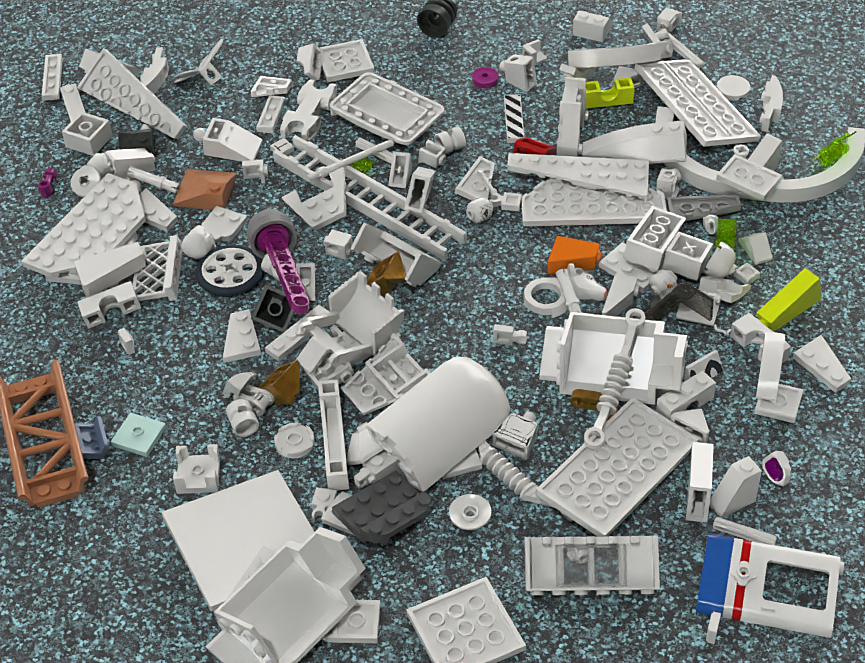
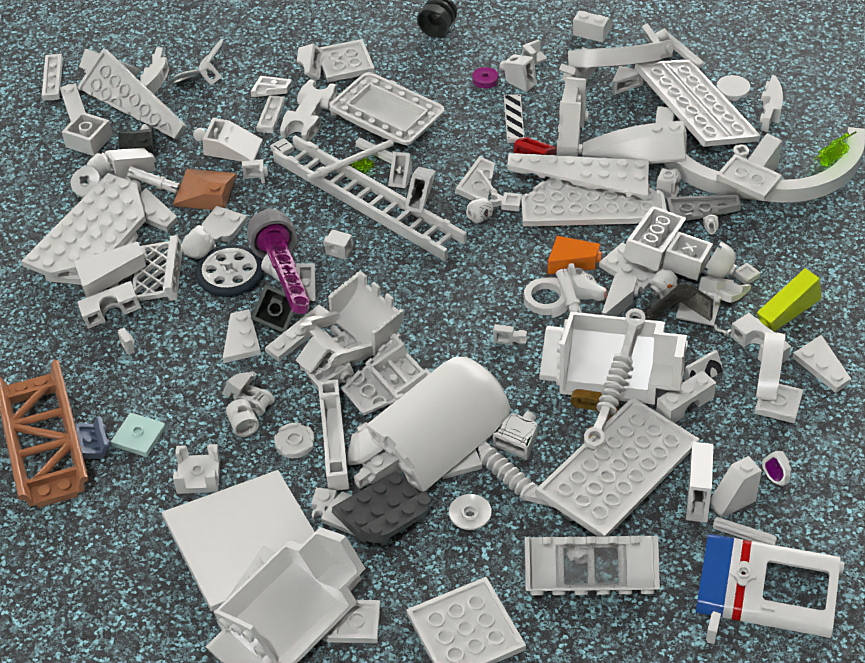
magenta bar [38,168,57,198] -> none
pearl gold slope [258,360,300,406] -> none
white wing [282,167,346,231] -> none
white windscreen [350,223,442,287] -> none
pearl gold slope [367,252,406,297] -> none
white window [418,140,446,168] -> none
white wheel [434,126,466,154] -> none
neon yellow arch [586,77,634,109] -> none
white window [656,7,682,33] -> none
white slope [671,409,709,443] -> none
clear neon green brick [716,218,737,249] -> none
white slope [738,232,772,265] -> none

